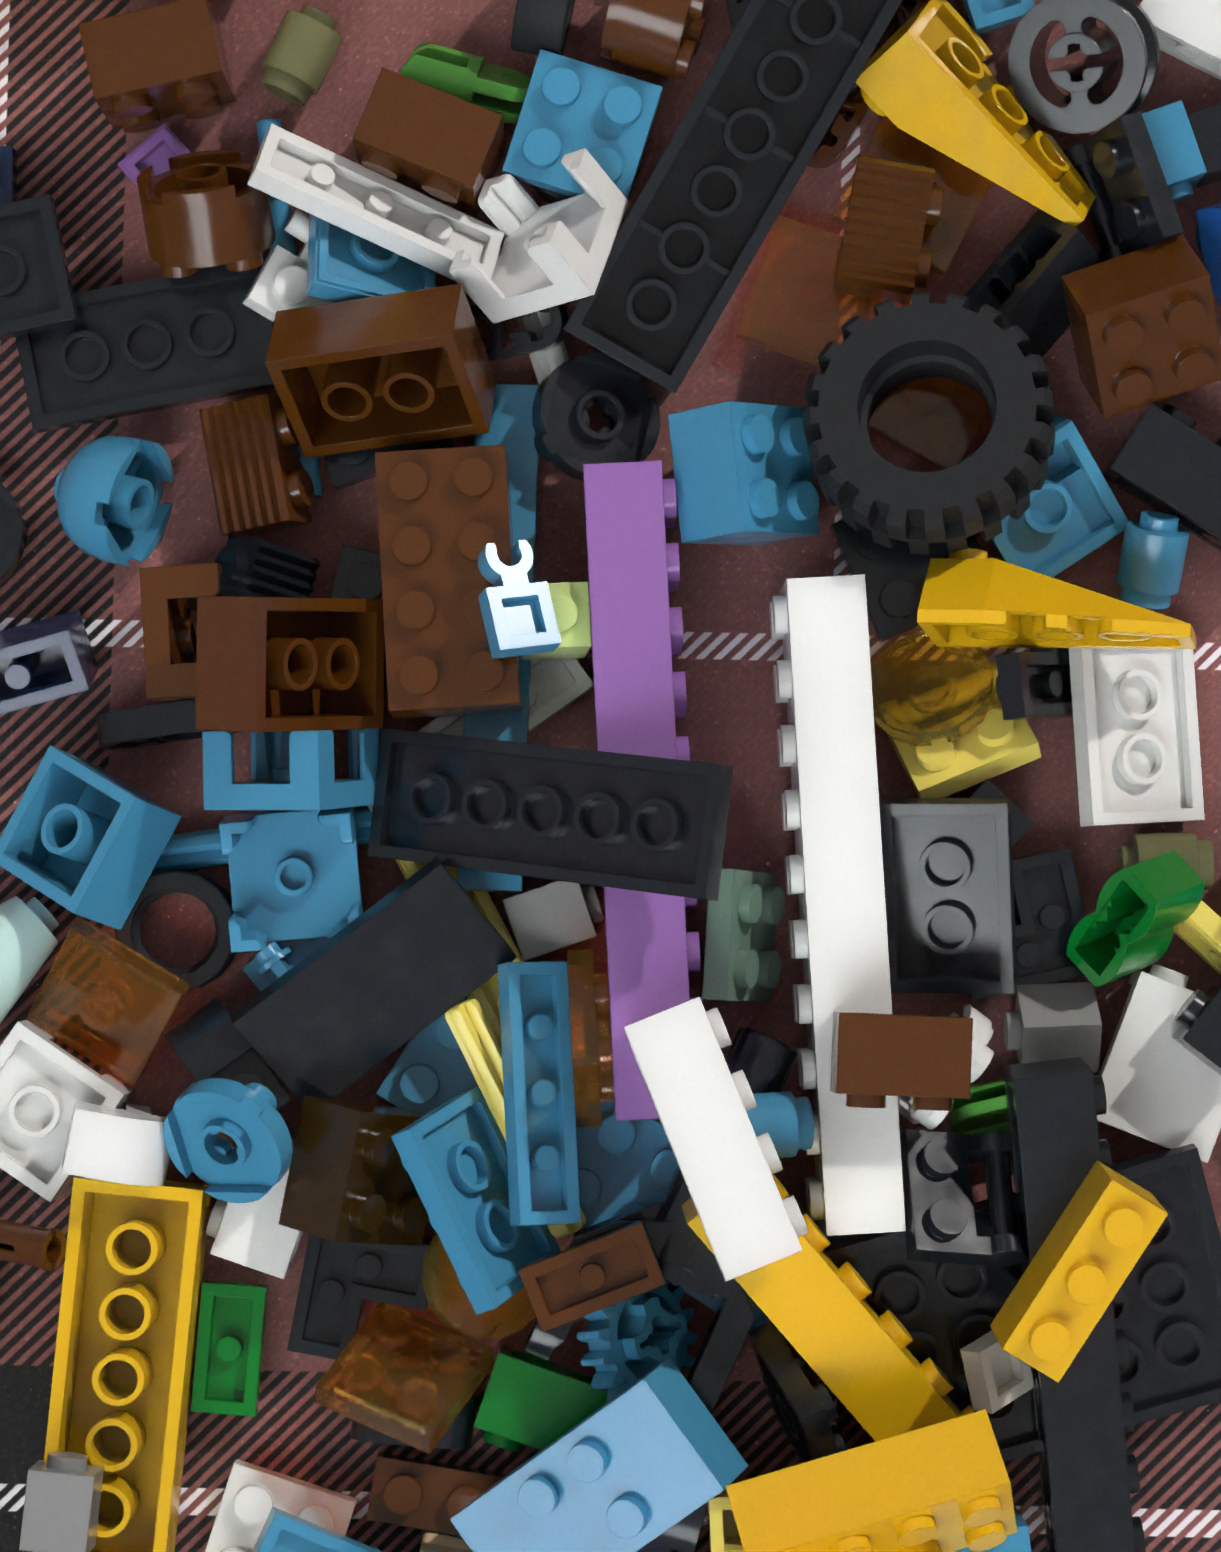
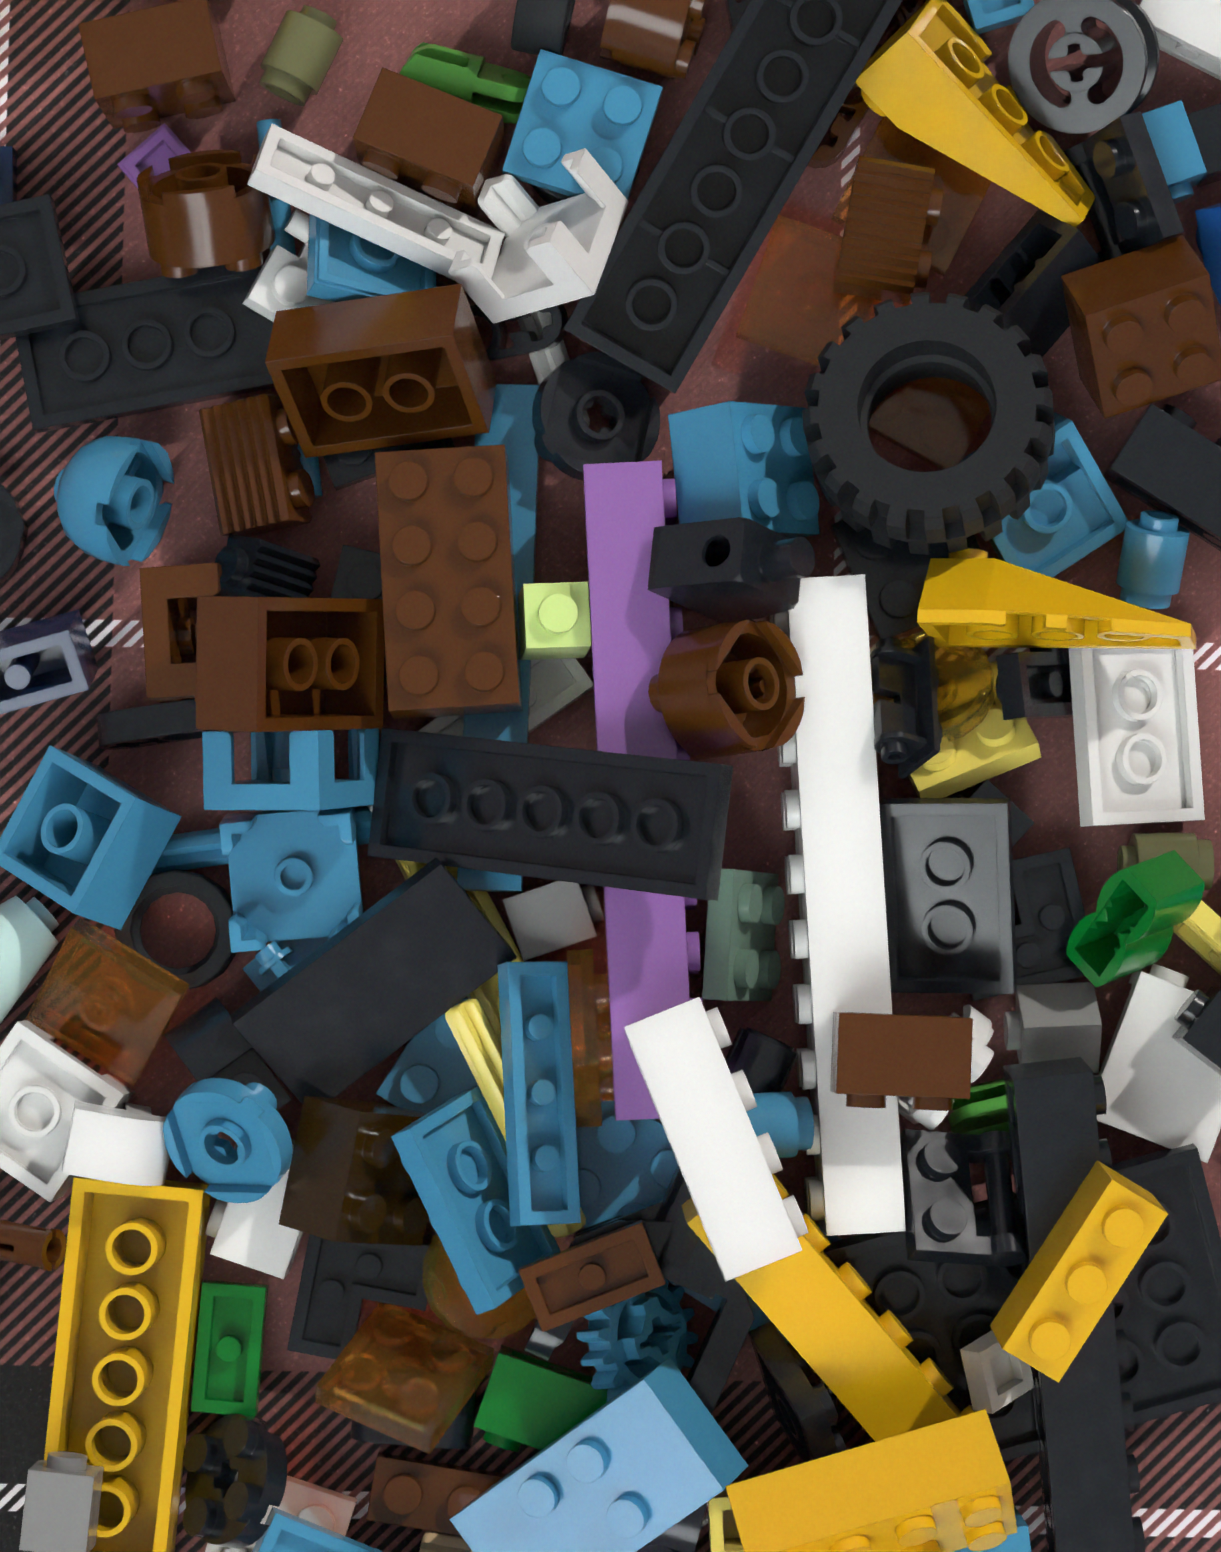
plate [478,539,562,659] -> none
none -> black plate [183,1414,287,1548]
none -> black torso [647,517,815,623]
none -> reddish brown brick [648,619,805,760]
none -> black hinge [870,636,942,779]

